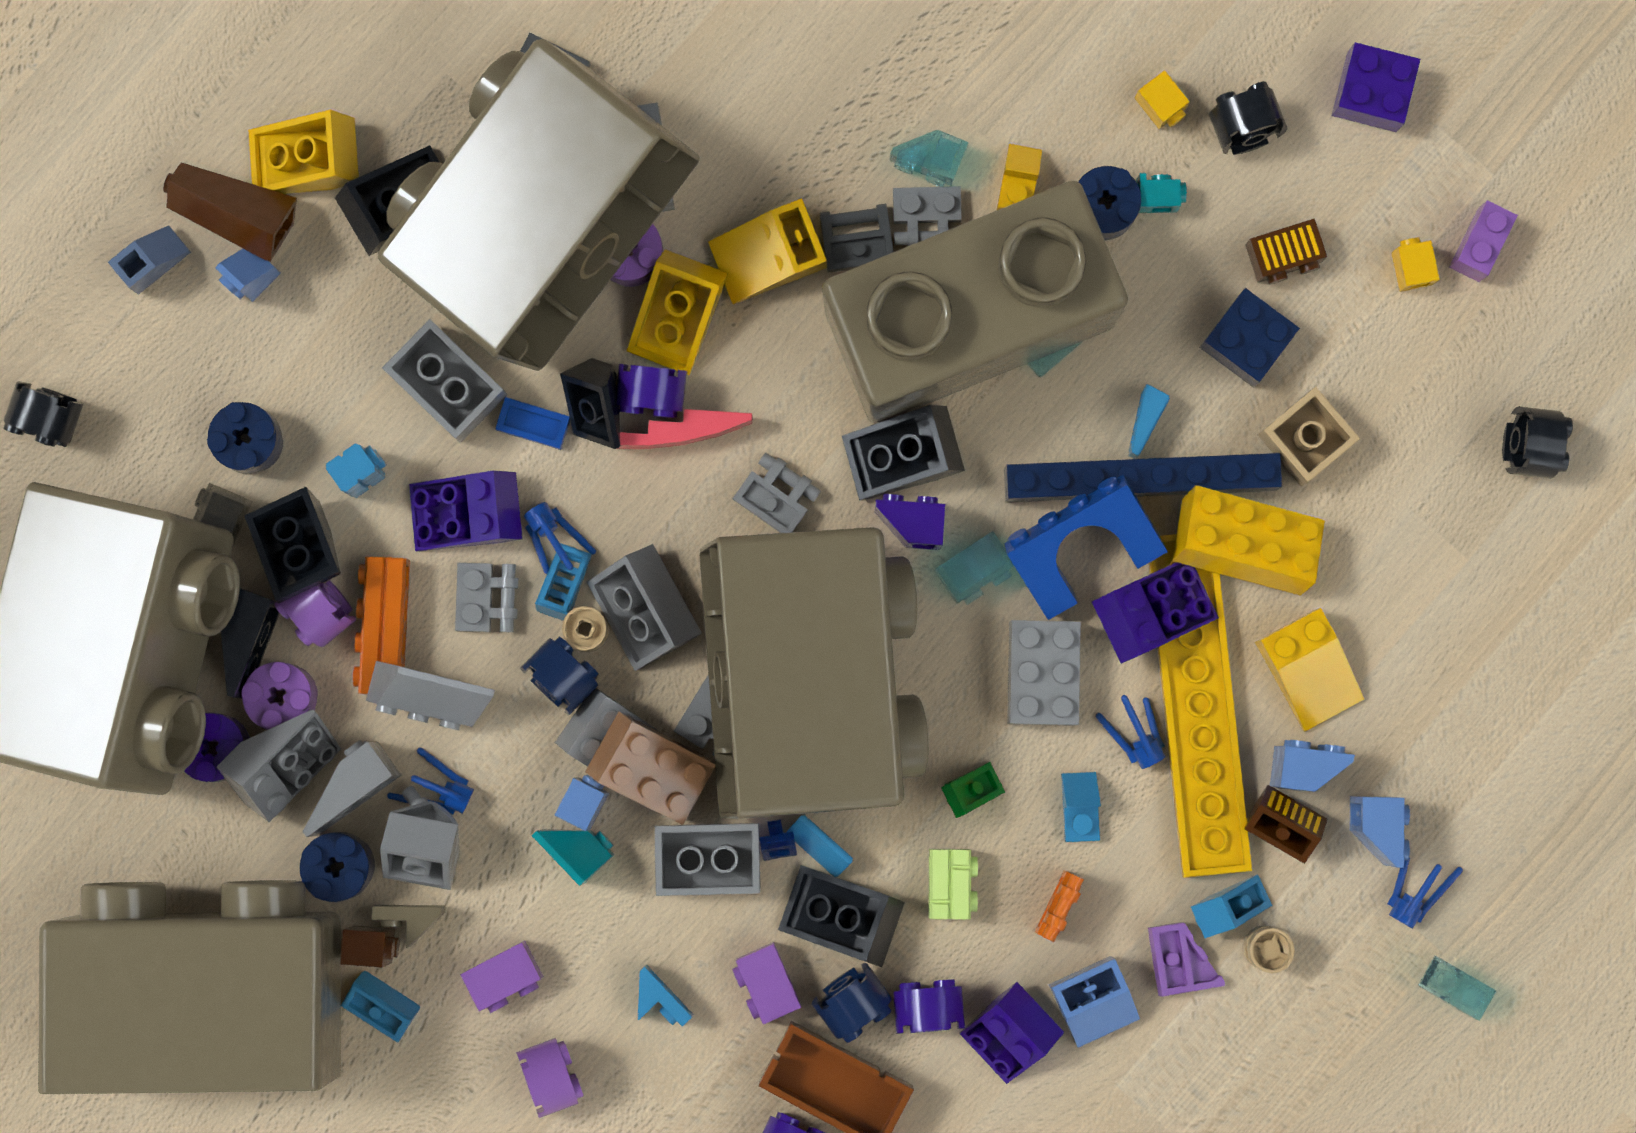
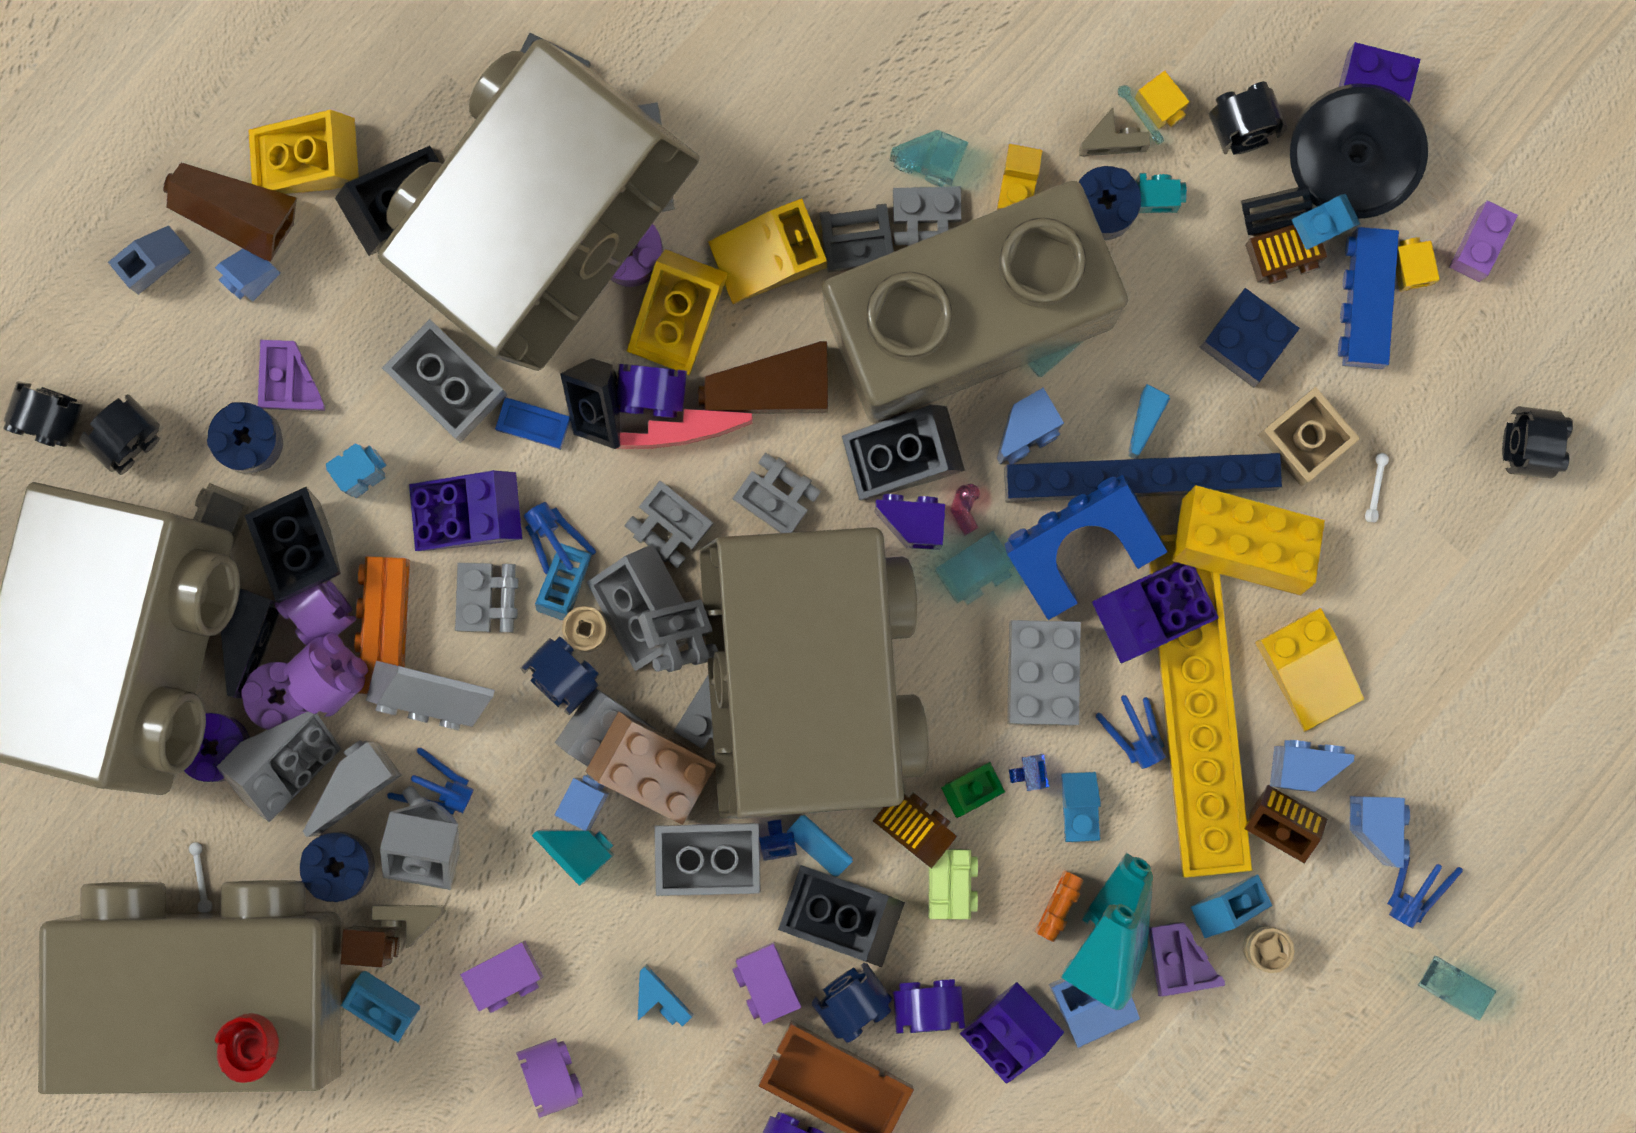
none -> black brick [80,394,160,475]
none -> white hinge [189,842,212,913]
none -> red helmet [215,1013,279,1083]
none -> medium lavender wing [258,340,325,411]
none -> medium lavender brick [284,633,368,717]
none -> light grey plate [625,481,714,568]
none -> light grey plate [637,599,718,672]
none -> reddish brown slope [698,341,828,414]
none -> reddish brown brick [873,792,957,869]
none -> clear pink arm [951,483,980,536]
none -> medium blue slope [997,387,1064,464]
none -> clear blue tile [1009,754,1049,791]
none -> teal windscreen [1061,853,1153,1010]
none -> dark tan slope [1079,108,1150,156]
none -> clear light blue hinge [1118,85,1164,145]
none -> black tile [1241,185,1312,235]
none -> black dish [1290,83,1428,219]
none -> dark azure slope [1292,194,1360,250]
none -> blue brick [1338,227,1399,369]
none -> white hinge [1365,453,1389,523]

